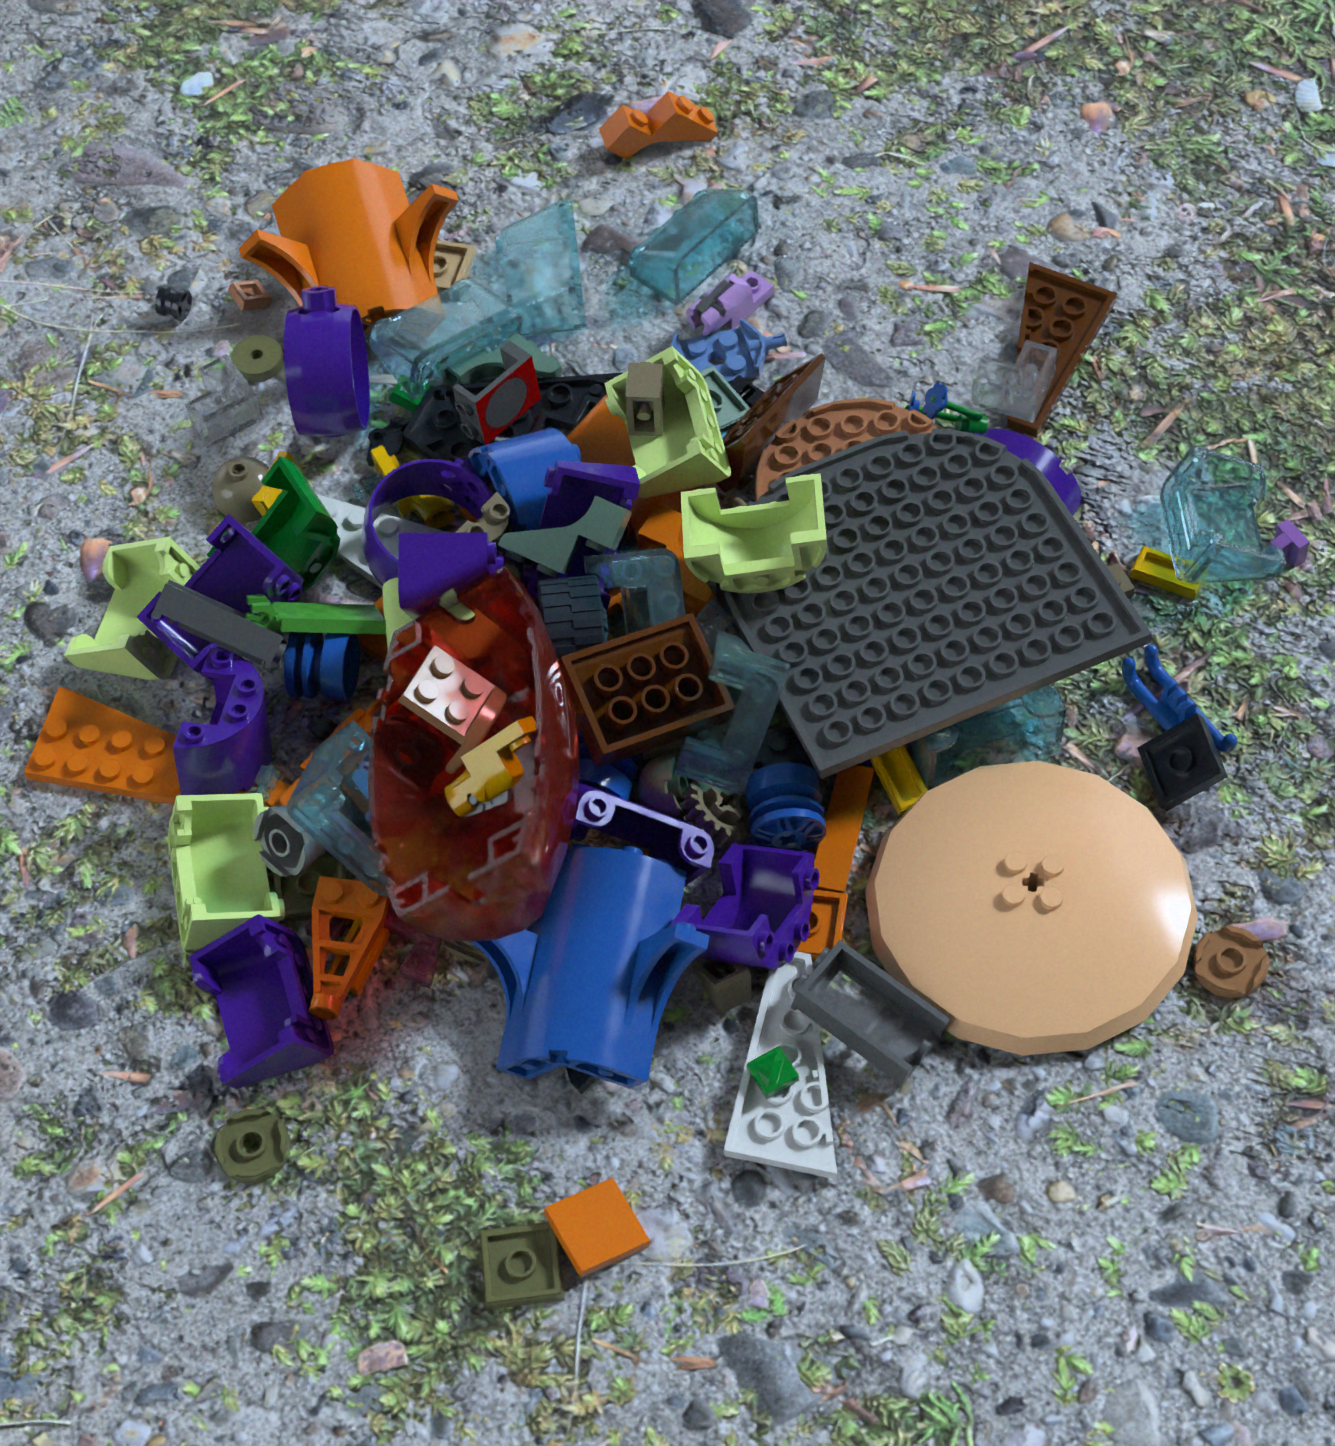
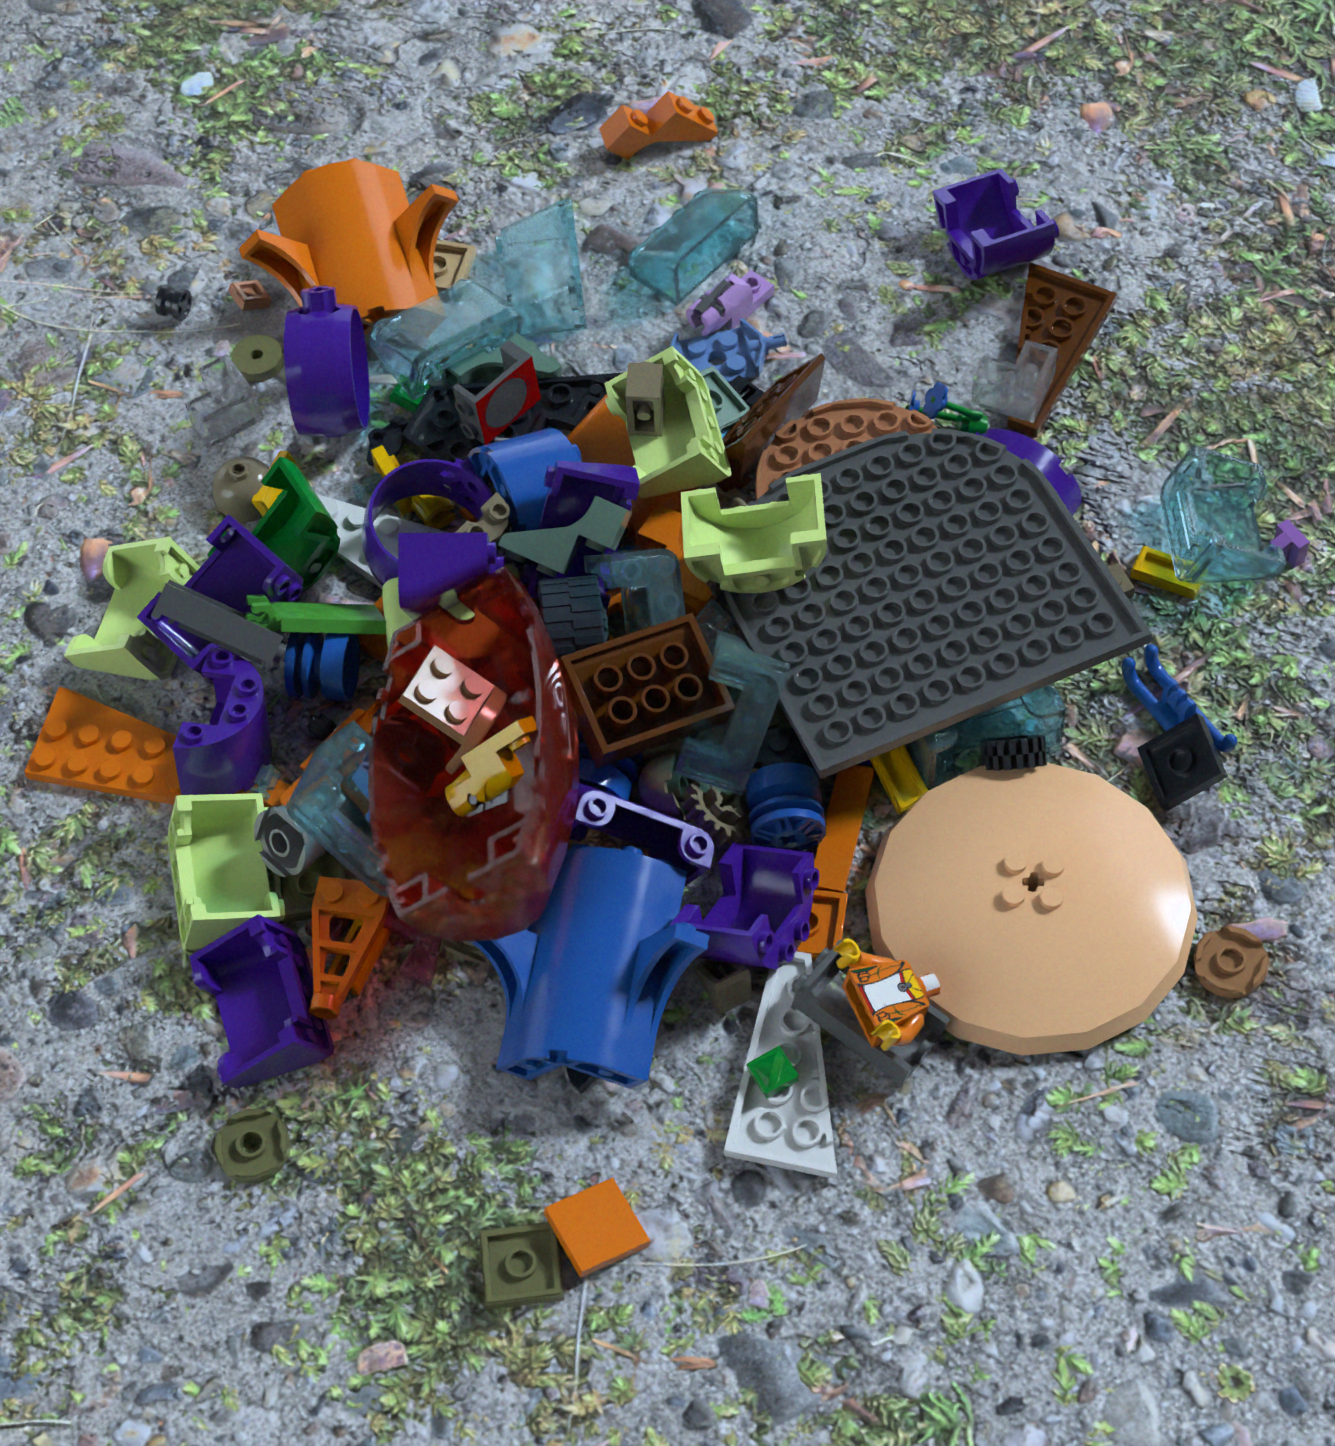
none -> torso [833,939,940,1051]
none -> dark purple cylinder [933,168,1059,280]
none -> black tyre [980,734,1047,771]

